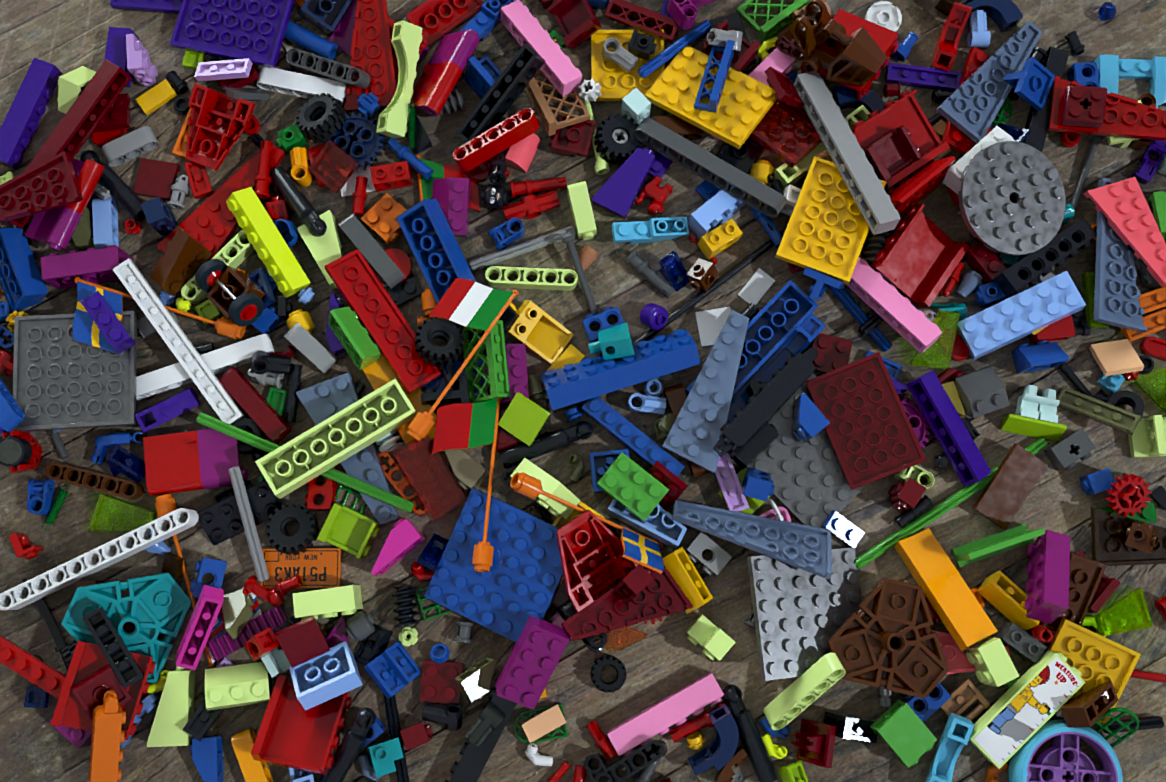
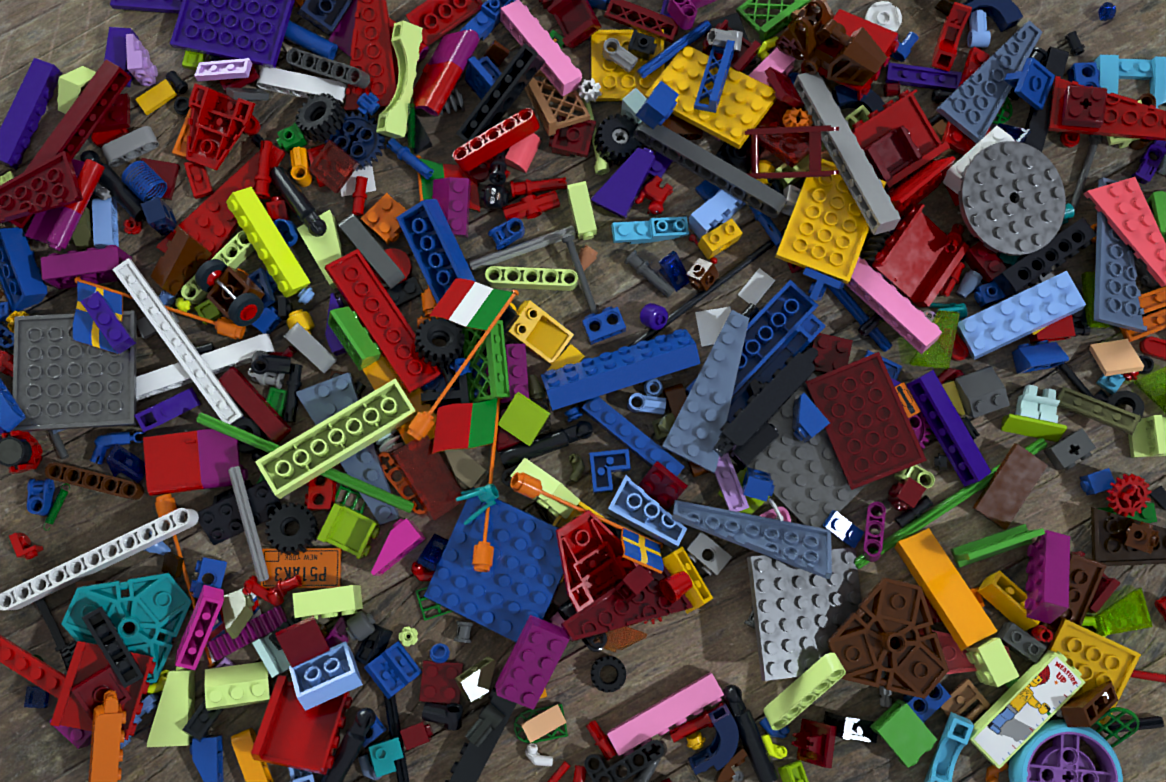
clear neon green wing [88,493,157,531] -> none
light grey piece [167,175,189,210] -> none
red brick [244,627,280,661] -> none
red brick [370,161,413,192] -> none
black piece [392,586,419,628] -> none
teal torso [588,322,635,360] -> none
bright green brick [597,452,669,523] -> none
yellowish green brick [686,614,736,661] -> none
none -> blue piece [121,161,167,202]
none -> blue plate [450,358,473,376]
none -> teal plant [456,483,499,525]
none -> reddish brown tile [484,40,510,67]
none -> blue brick [635,81,679,129]
none -> red piece [659,571,693,603]
none -> dark red piece [745,125,839,179]
none -> orange gear [783,107,813,133]
none -> magenta beam [863,502,886,562]
none -> orange sticker [895,382,921,418]
none -> red pin [944,224,964,254]

